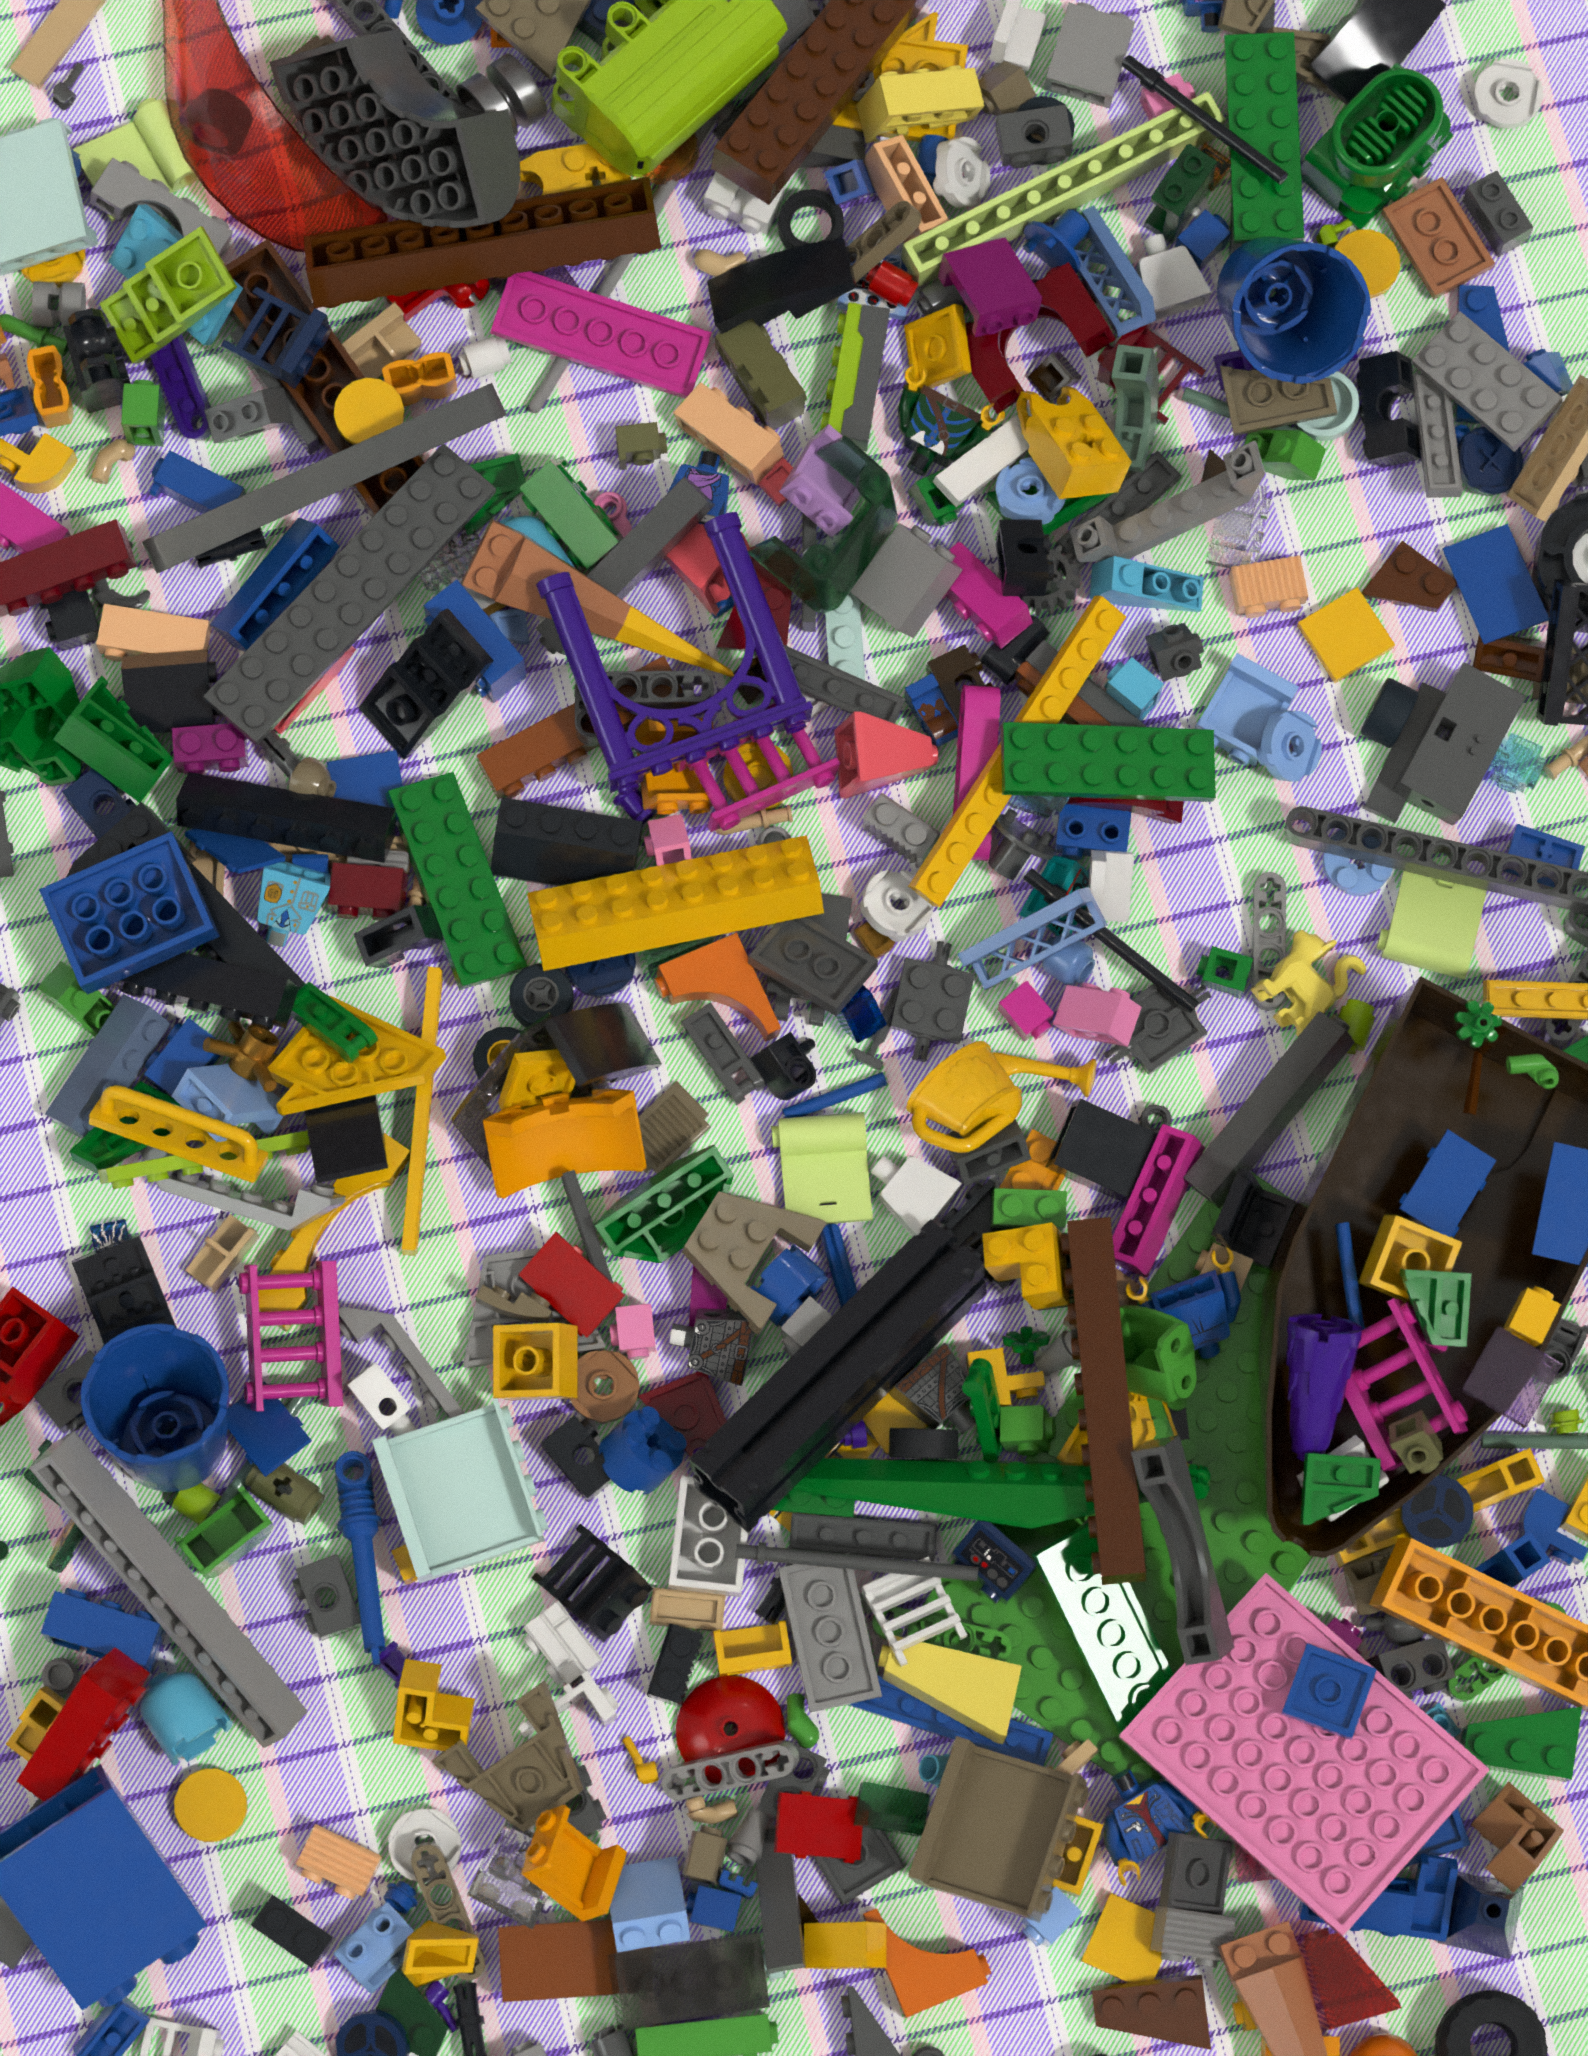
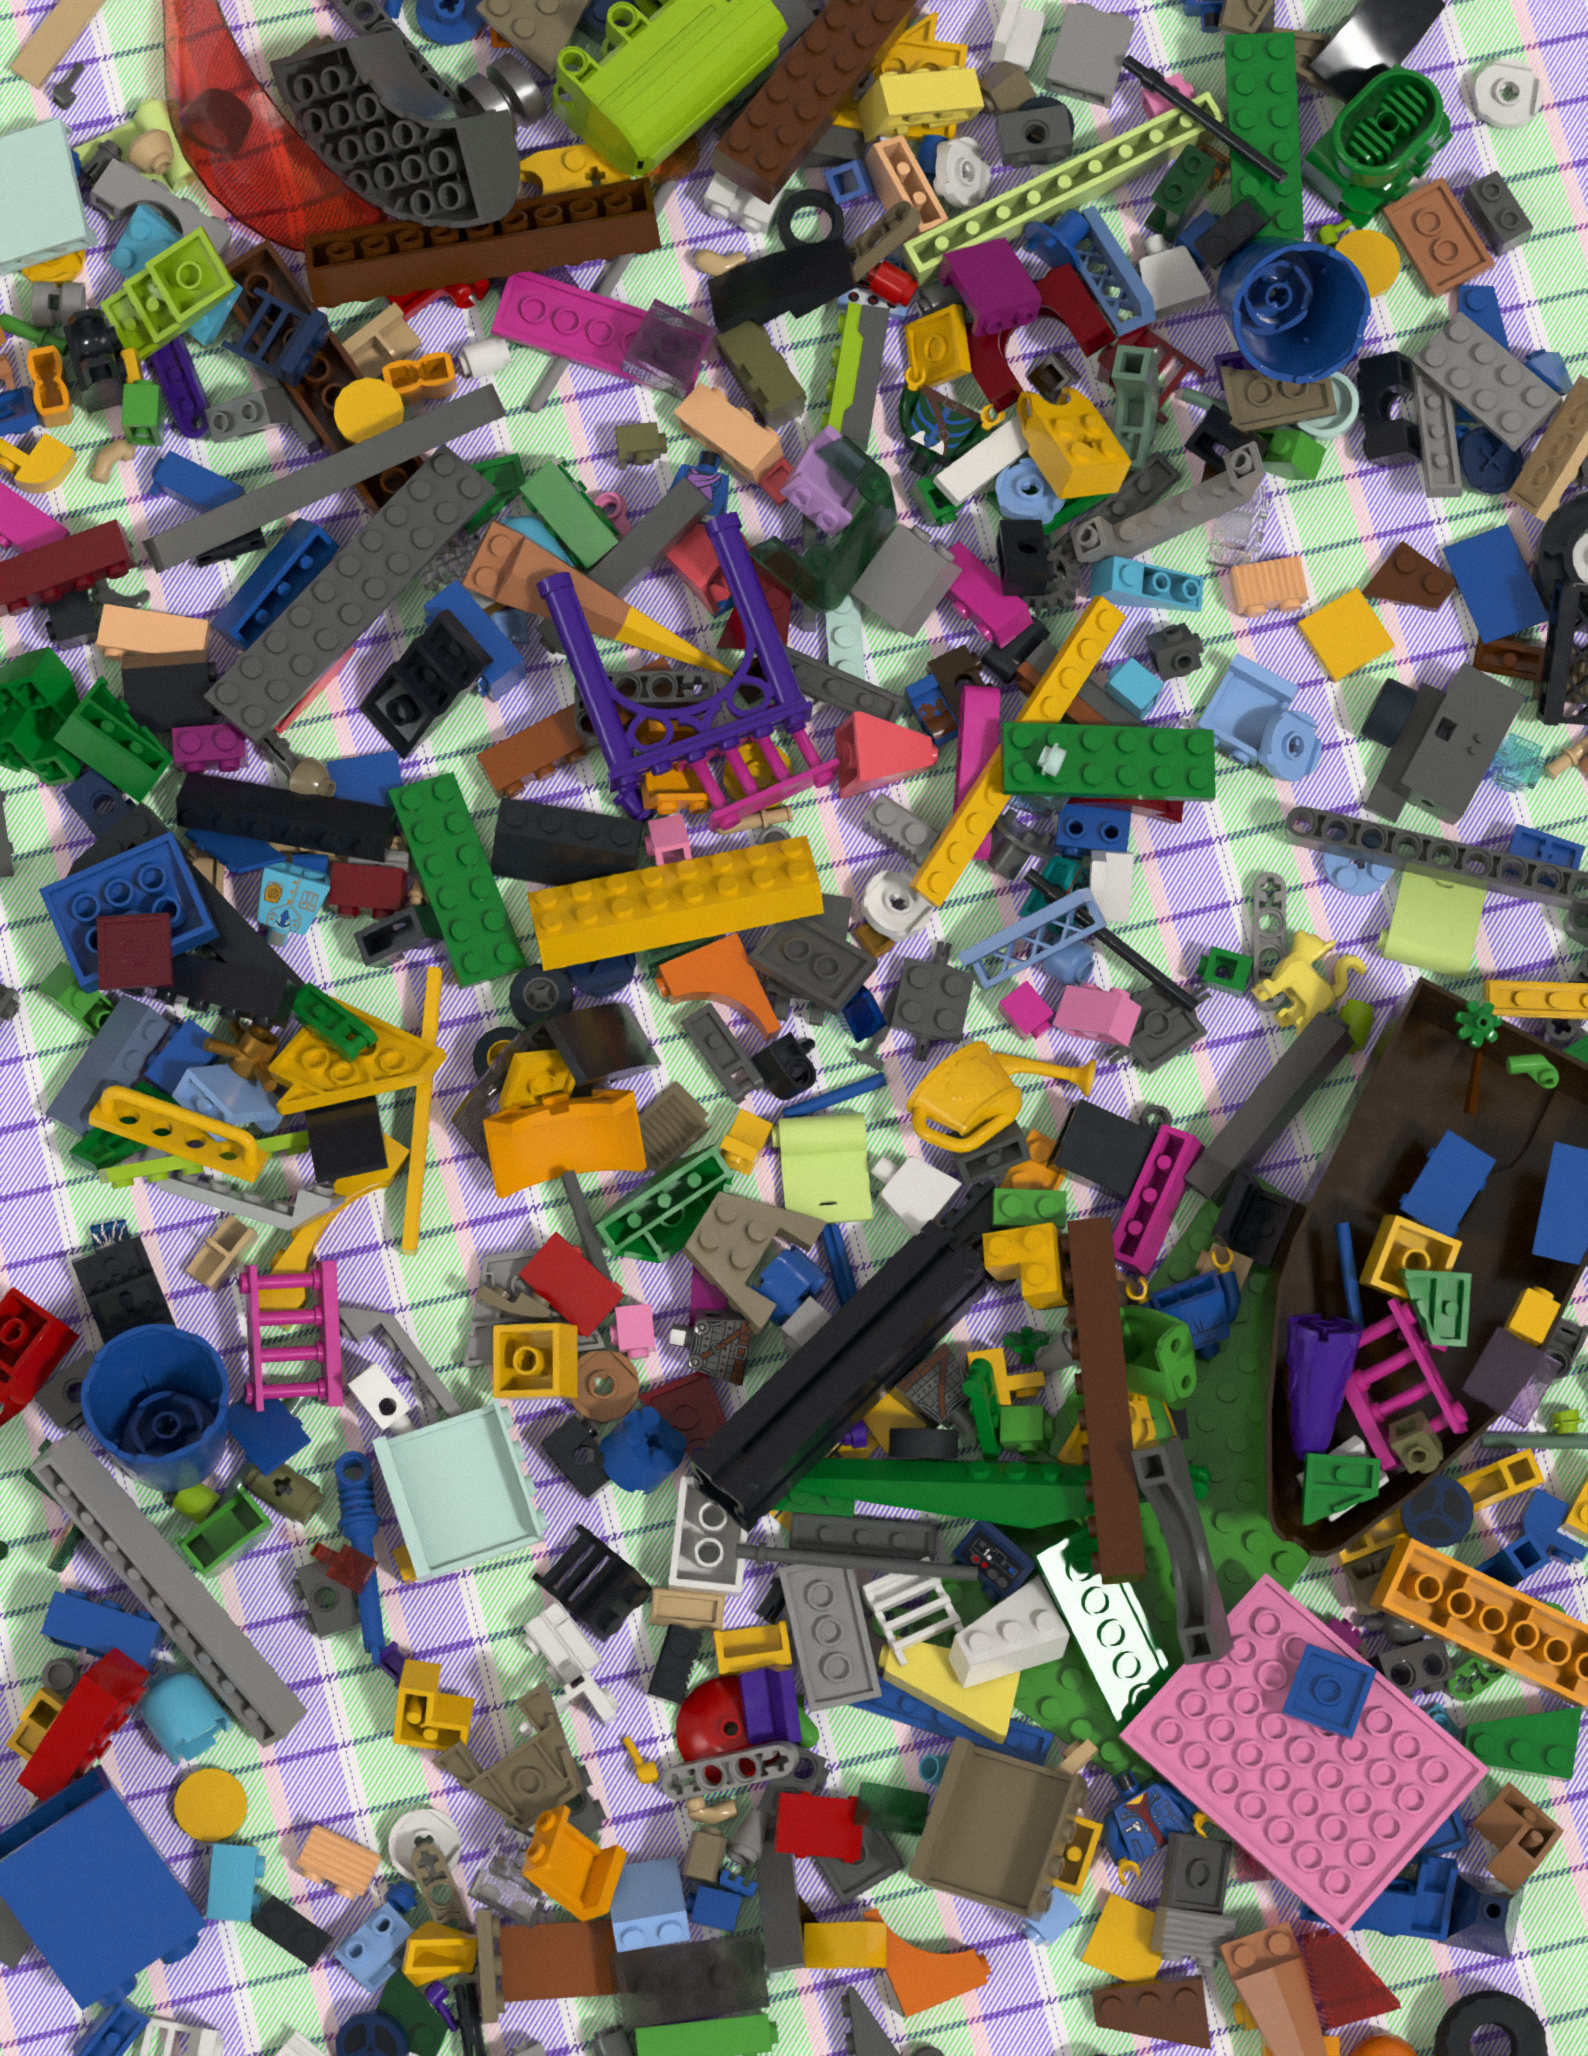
none -> dark grey pin [80,139,123,185]
none -> clear red tile [97,912,173,990]
none -> yellow tile [121,348,144,384]
none -> tan cone [129,129,174,175]
none -> medium azure brick [206,1843,266,1923]
none -> clear red plate [310,1542,378,1595]
none -> dark tan wing [476,1907,505,2024]
none -> clear purple brick [620,299,718,401]
none -> yellow brick [720,1109,776,1176]
none -> dark purple panel [738,1663,802,1745]
none -> white wedge [948,1575,1070,1689]
none -> light aqua plate [1037,743,1067,777]
none -> black brick [1184,404,1270,473]
none -> black brick [1194,194,1272,270]

